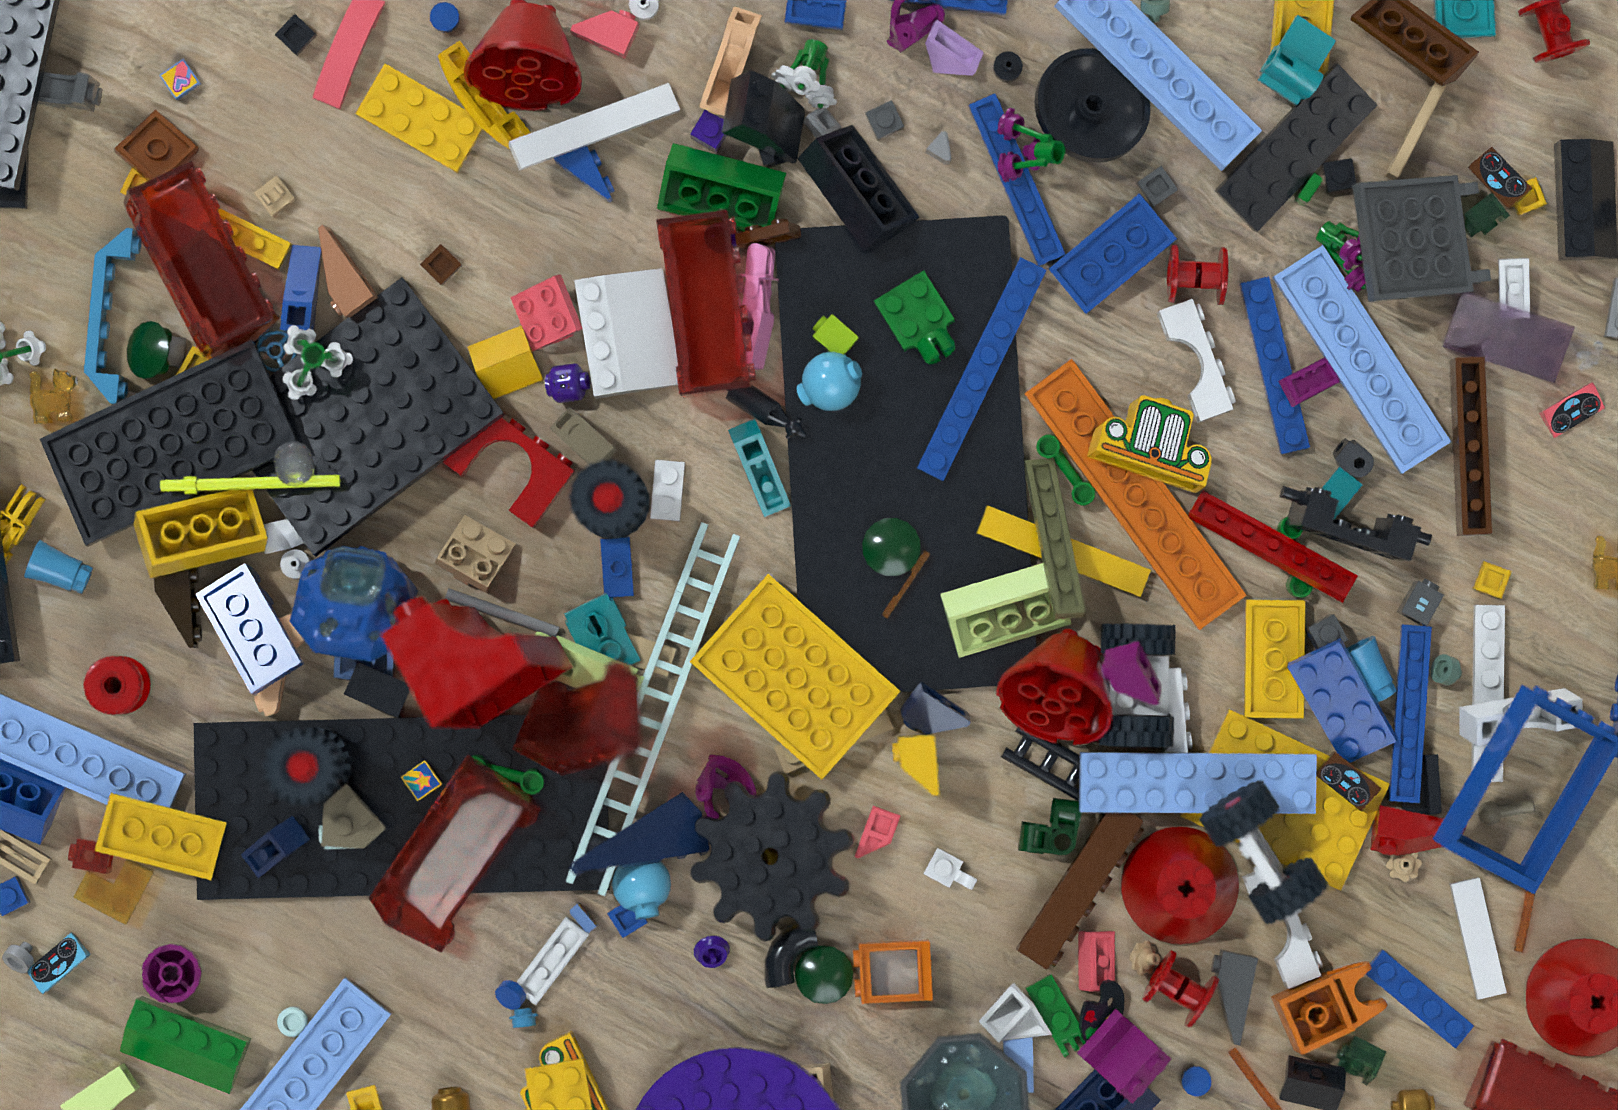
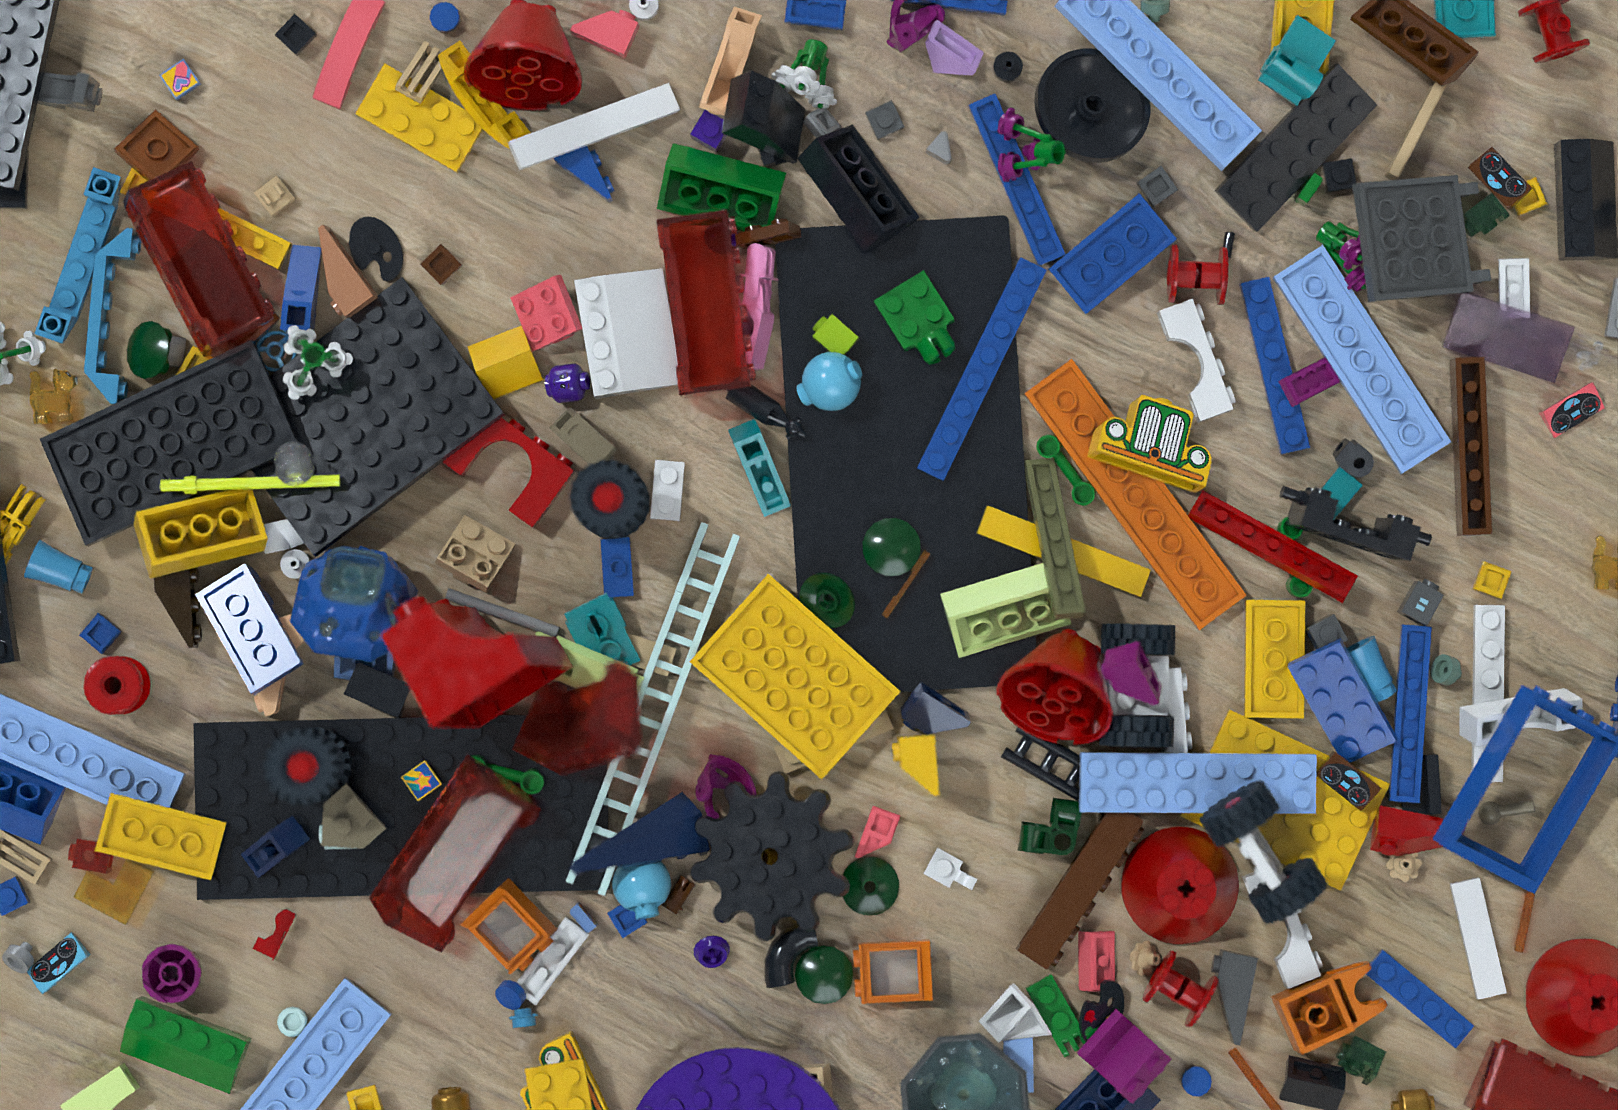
none -> dark azure slope [34,167,122,344]
none -> blue tile [79,613,122,654]
none -> red piece [252,909,297,961]
none -> black piece [349,216,403,282]
none -> tan tile [395,41,442,104]
none -> orange window [460,878,557,975]
none -> reddish brown pin [662,875,696,915]
none -> dark green dish [800,573,855,628]
none -> dark green dish [843,857,899,916]
none -> black piece [1223,232,1235,259]

